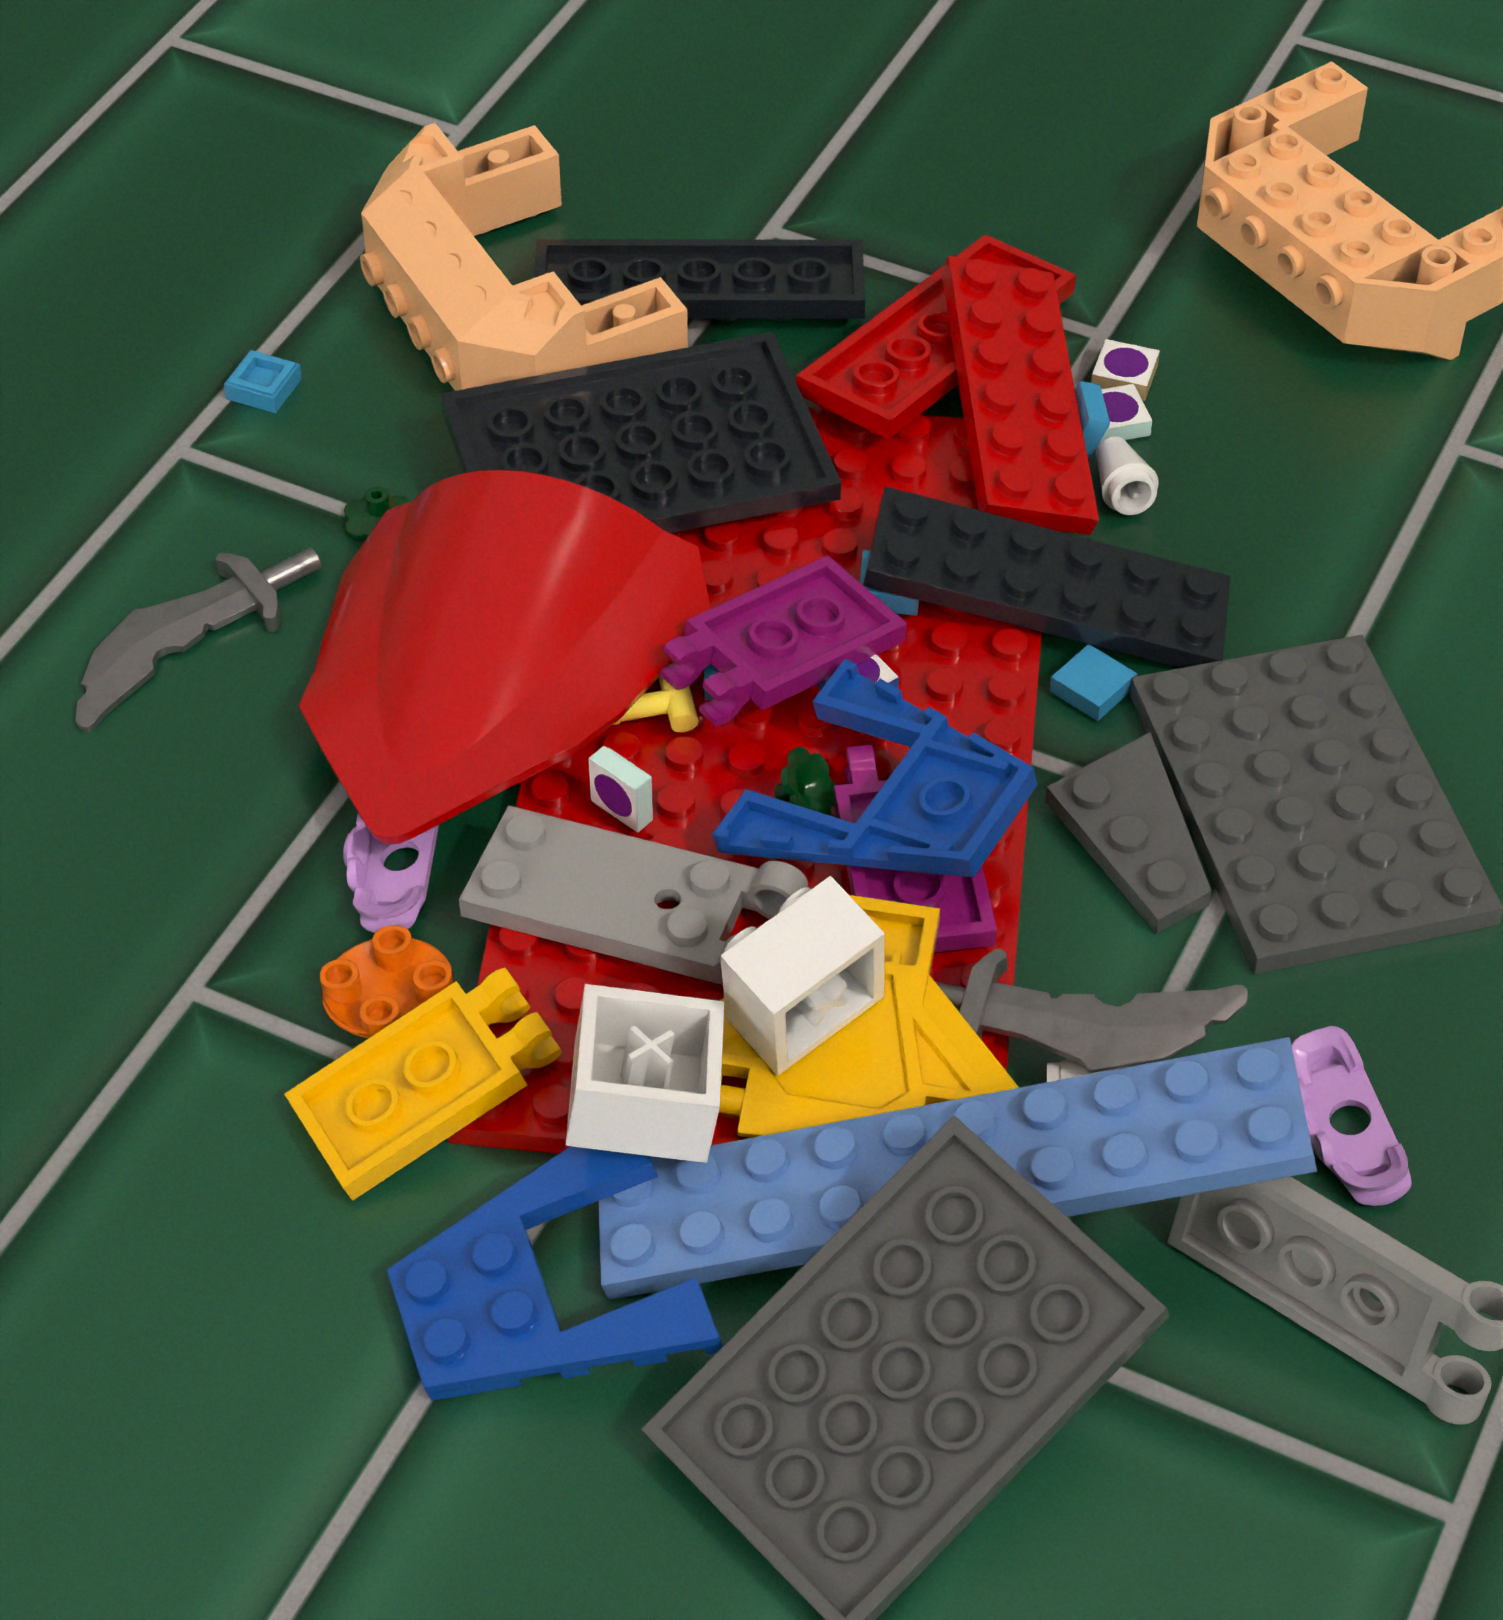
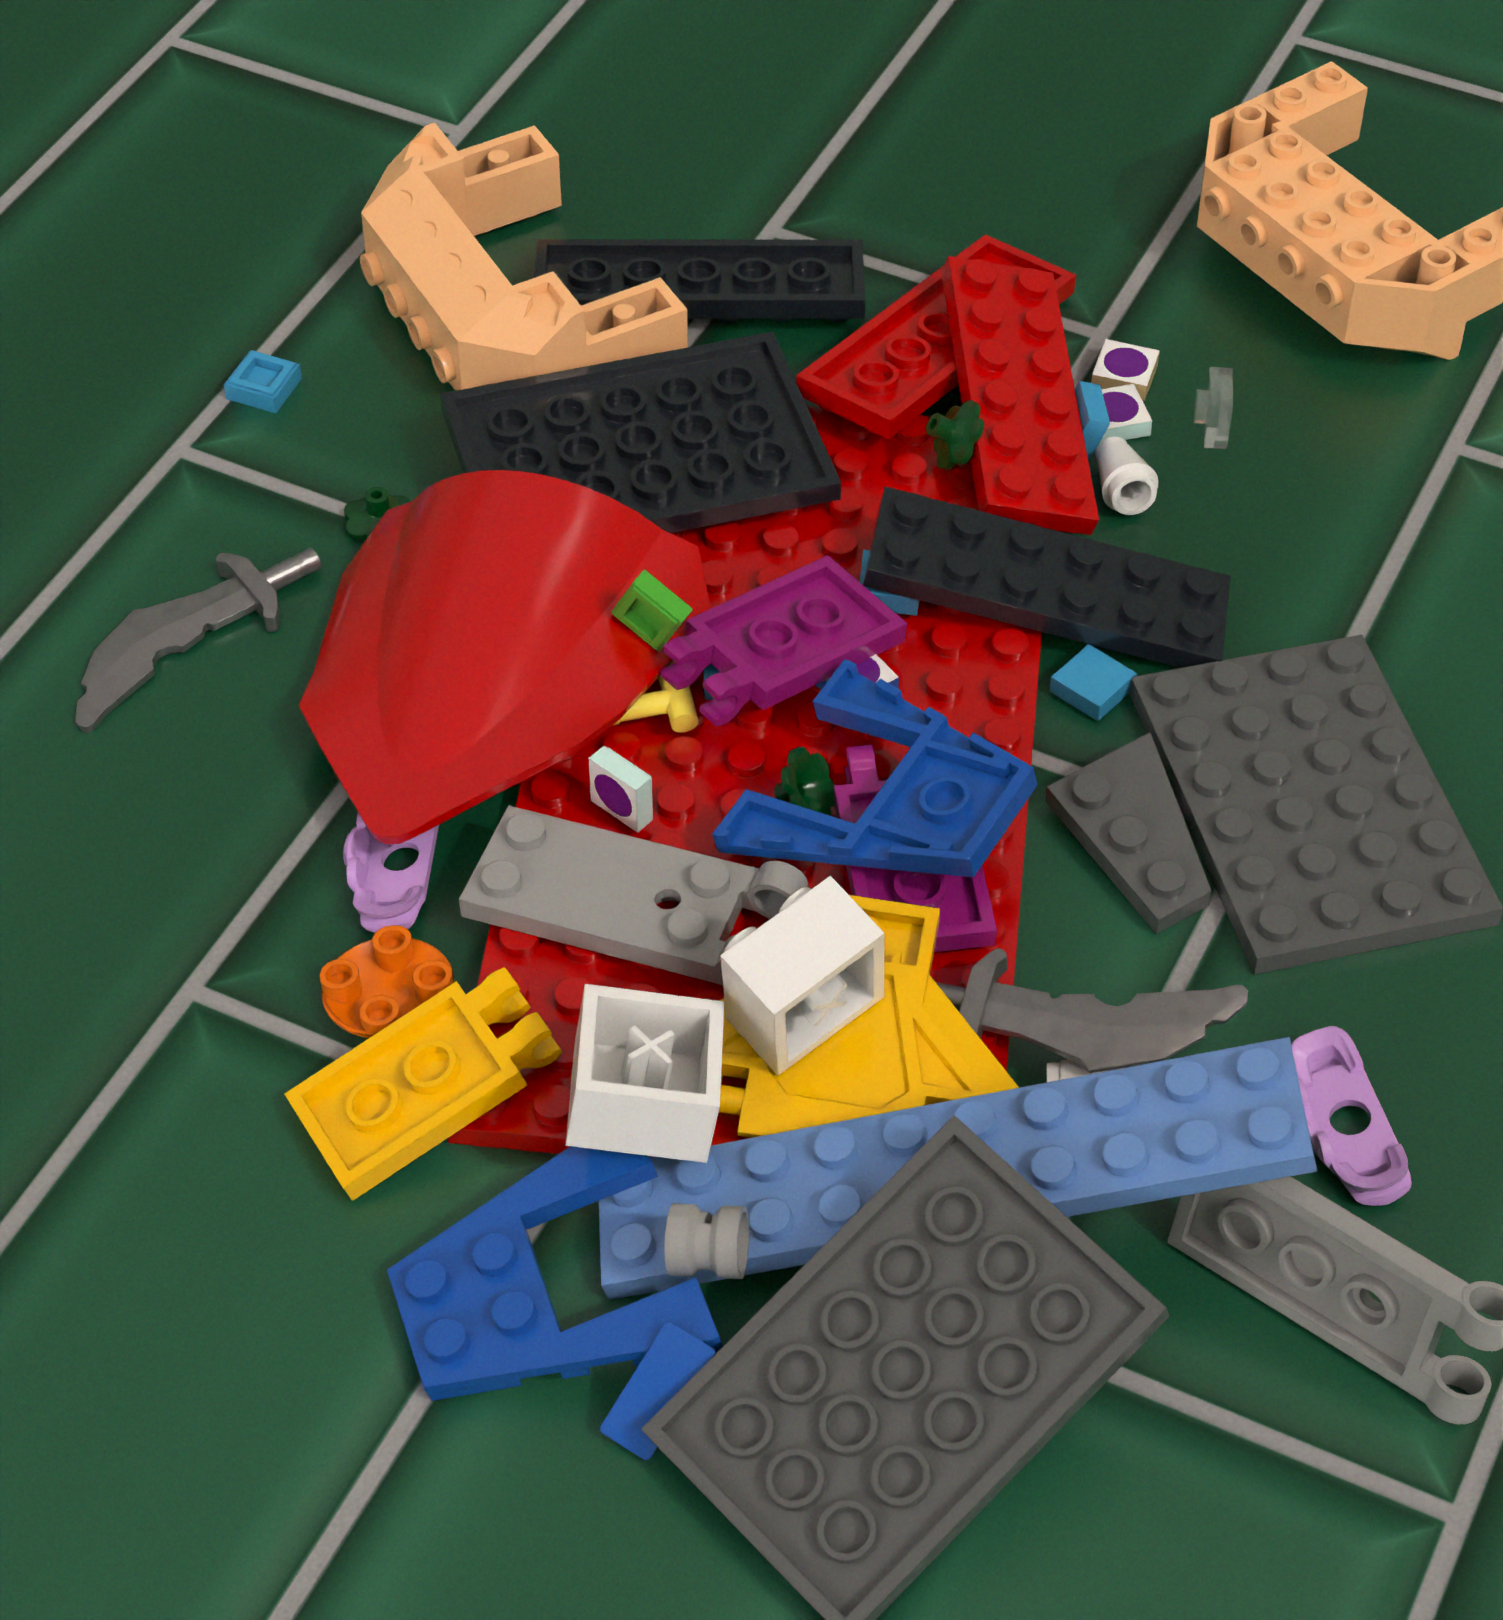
none -> blue sticker [600,1321,715,1460]
none -> bright green tile [611,569,693,652]
none -> light grey wheel [664,1203,749,1279]
none -> dark green plant [926,400,984,471]
none -> clear plate [1194,367,1233,449]

